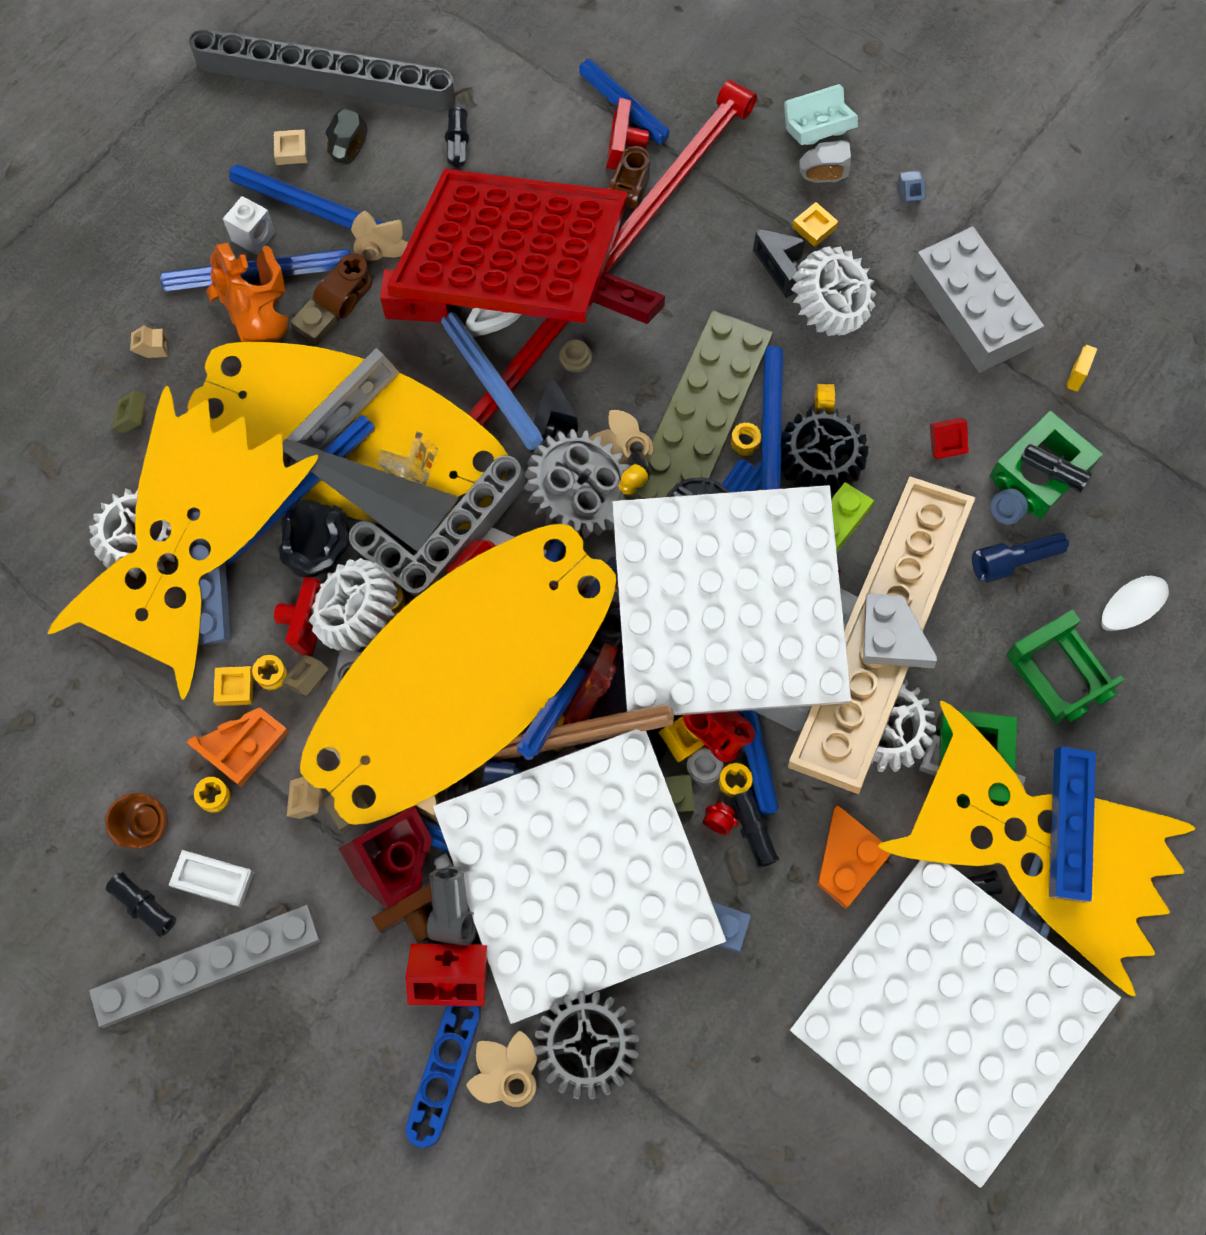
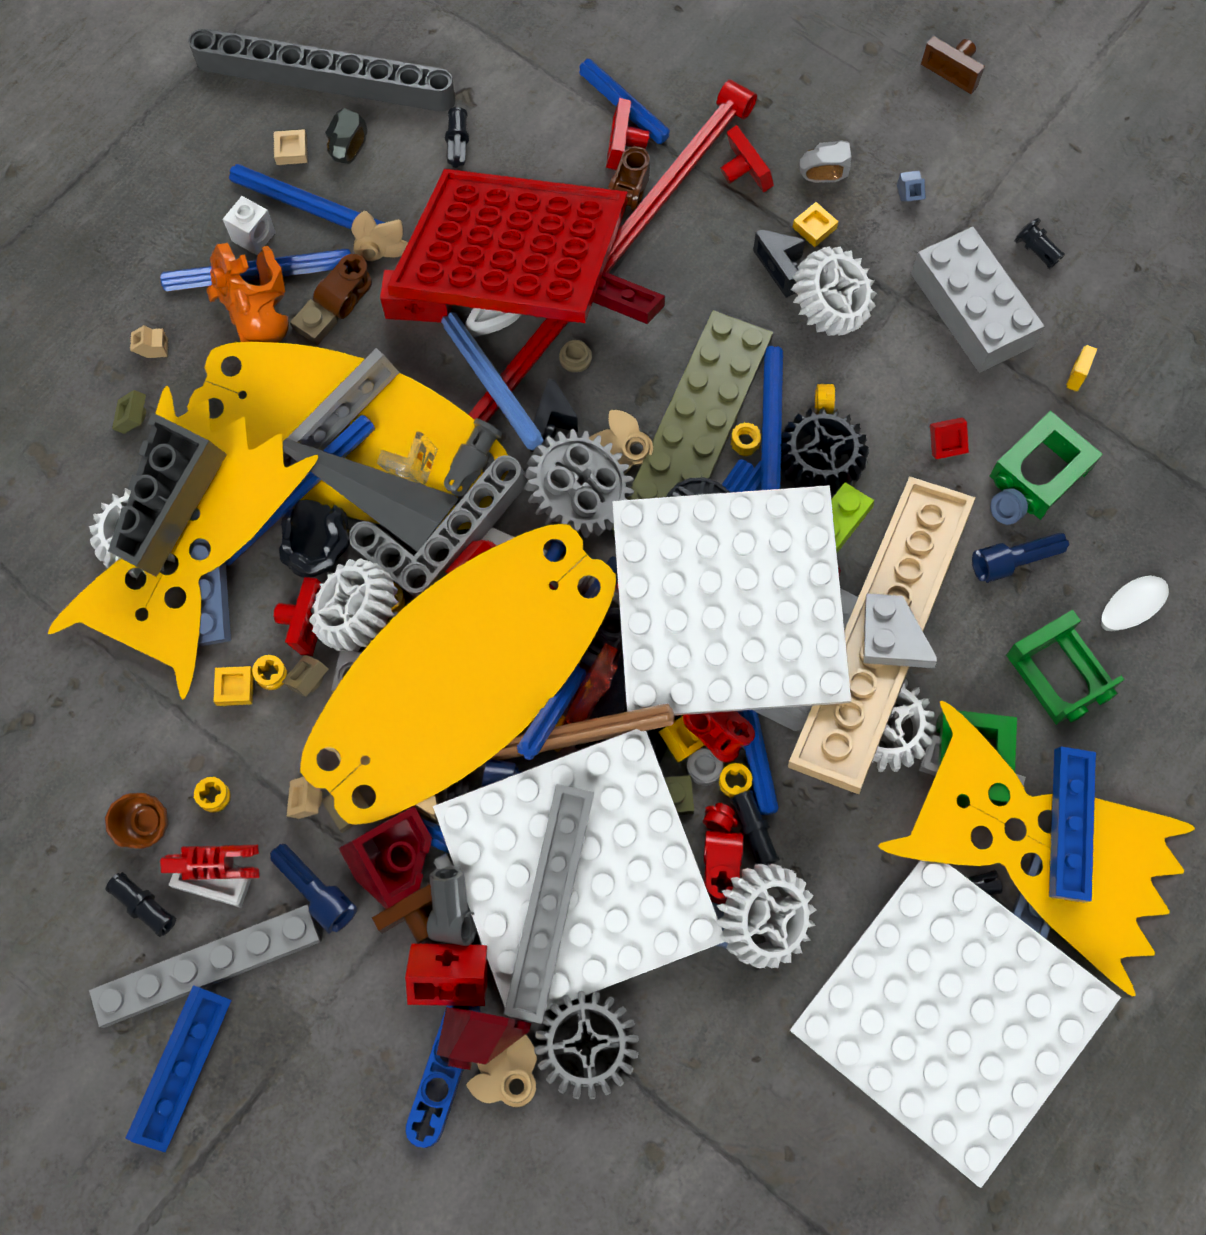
orange wing [186,707,289,787] -> none
yellow arm [618,451,651,495] -> none
light aqua bracket [784,84,858,145] -> none
orange wing [817,805,891,909] -> none
black axle [1021,444,1092,493] -> none
none -> dark grey wedge [108,412,227,577]
none -> blue plate [125,985,231,1153]
none -> red hinge [160,845,260,880]
none -> dark blue piece [270,844,357,934]
none -> dark red slope [437,1007,531,1070]
none -> dark grey piece [444,418,503,497]
none -> light grey plate [504,784,594,1024]
none -> red piece [704,831,743,904]
none -> white gear [716,864,816,968]
none -> red tile [720,125,774,193]
none -> reddish brown tile [921,36,985,94]
none -> black pin [1014,218,1065,269]

